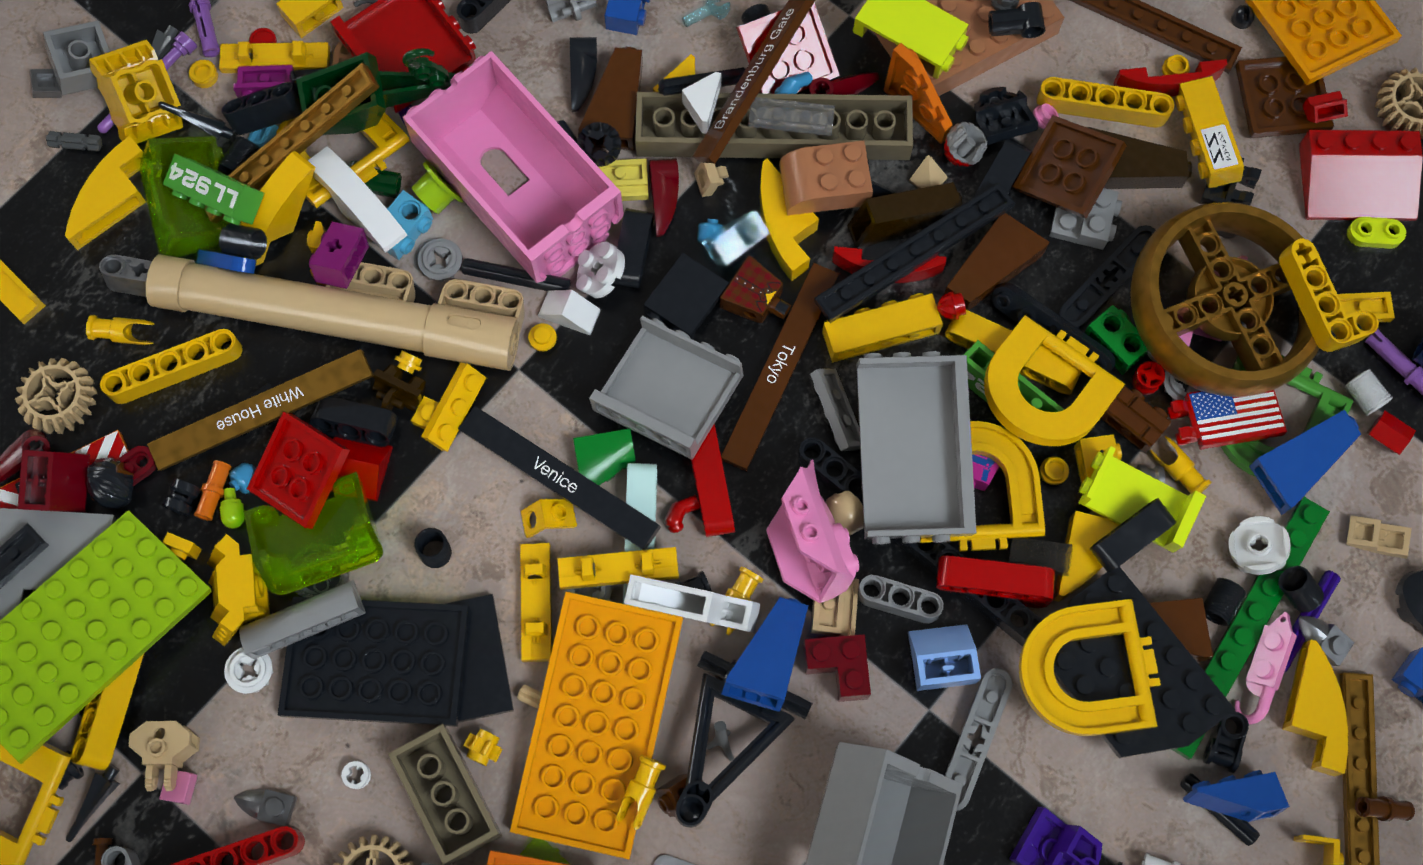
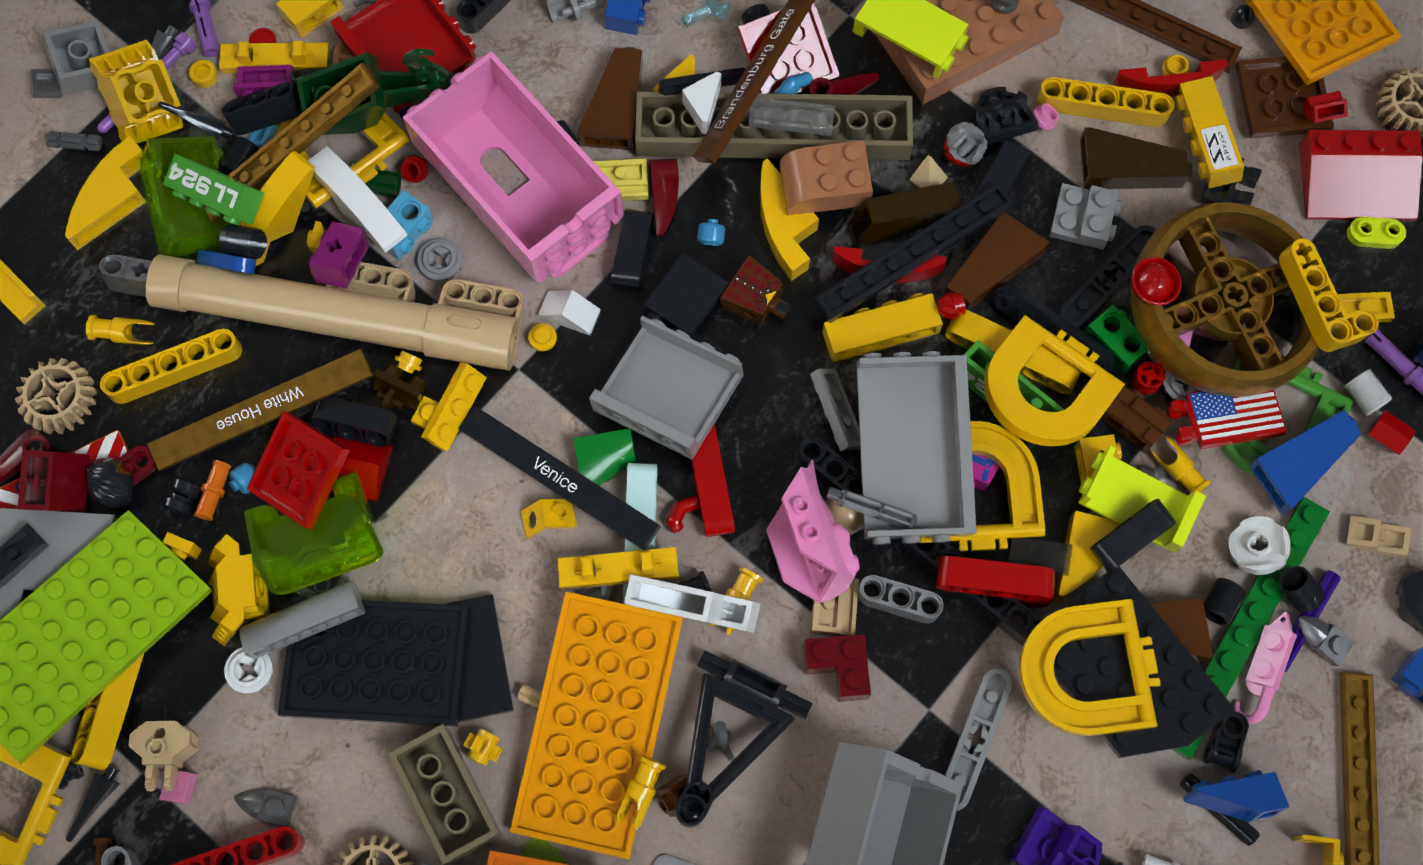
lime cylinder [219,488,245,529] -> none
white bush [341,761,371,789] -> none
lime piece [411,160,464,215] -> none
black piece [414,528,452,568] -> none
black axle [461,258,571,291] -> none
yellow hinge [520,543,552,662] -> none
black piece [570,37,597,112] -> none
white plate [576,241,625,298] -> none
black gear [577,122,621,167] -> none
tan tile [694,162,729,197] -> none
clear light blue slope [702,210,770,265] -> none
reddish brown tile [721,263,839,472] -> none
blue slope [721,597,809,712] -> none
orange plate [884,43,953,144] -> none
light blue slope [908,624,981,691] -> none
black piece [988,2,1046,38] -> none
reddish brown plate [1013,115,1127,219] -> none
yellow plate [1040,456,1069,485] -> none
yellow slope [1282,639,1348,777] -> none
reddish brown pin [1355,796,1415,821] -> none
none -> red plate [401,155,429,183]
none -> dark grey piece [826,487,917,529]
none -> red hat [1131,257,1182,306]

